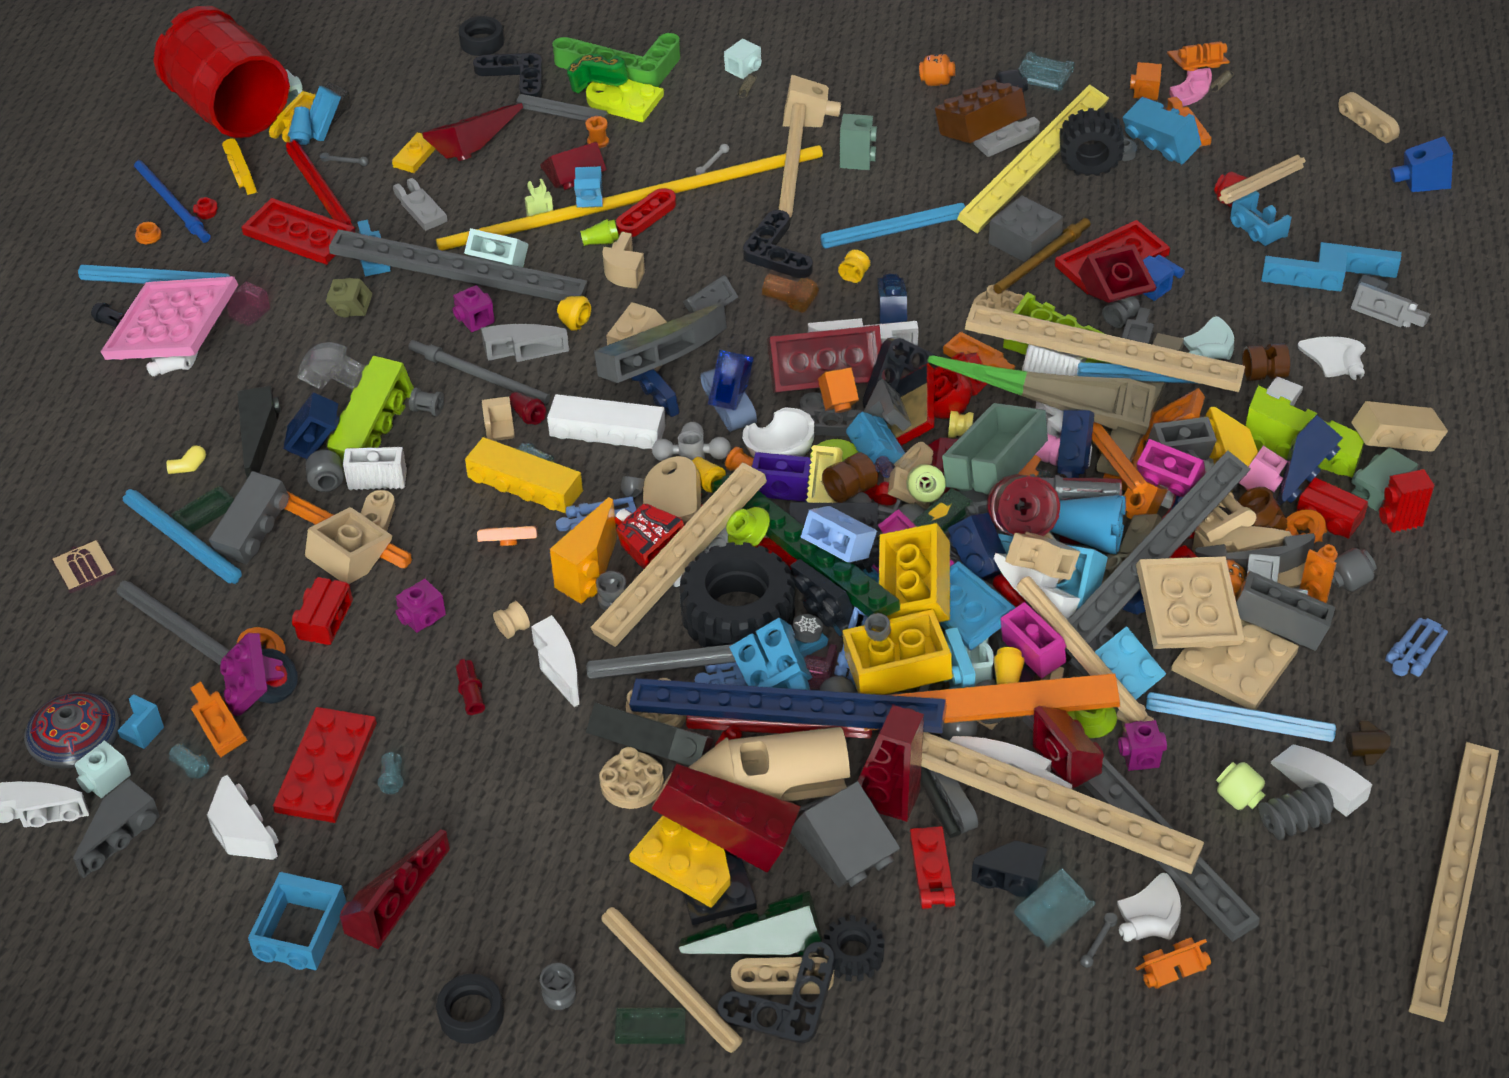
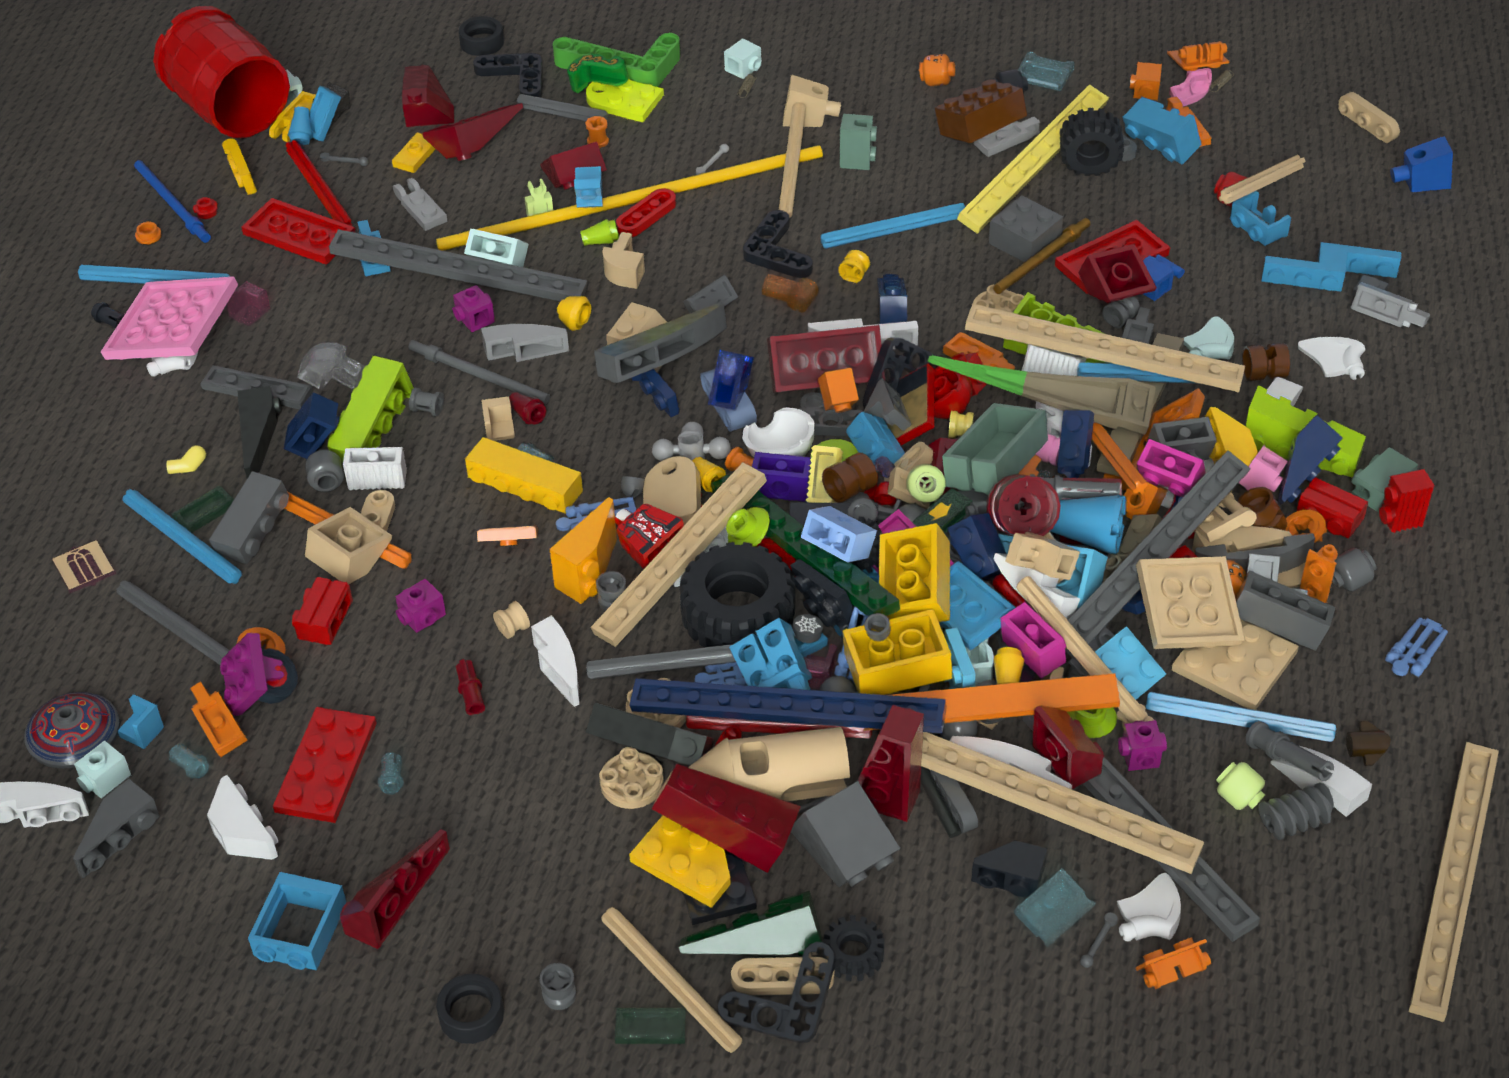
olive brick [326,278,373,317] -> none
white brick [547,394,665,449] -> none
red plate [910,826,955,909] -> none
tan brick [1351,401,1448,451] -> none
none -> dark grey tile [201,365,313,409]
none -> dark red wedge [402,65,454,127]
none -> dark grey tile [848,498,878,523]
none -> dark grey pin [1246,721,1334,782]

